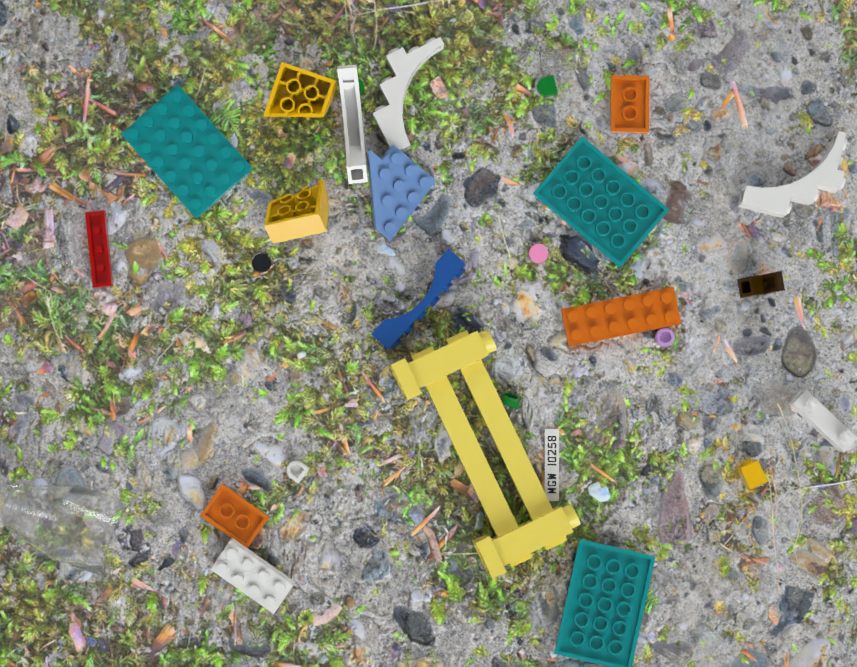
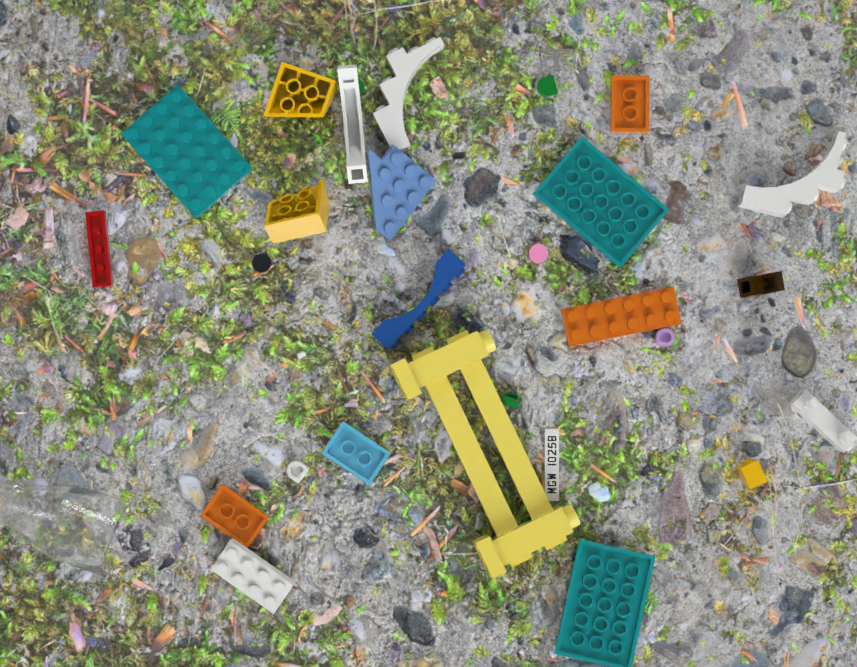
none -> medium azure plate [322,421,391,485]

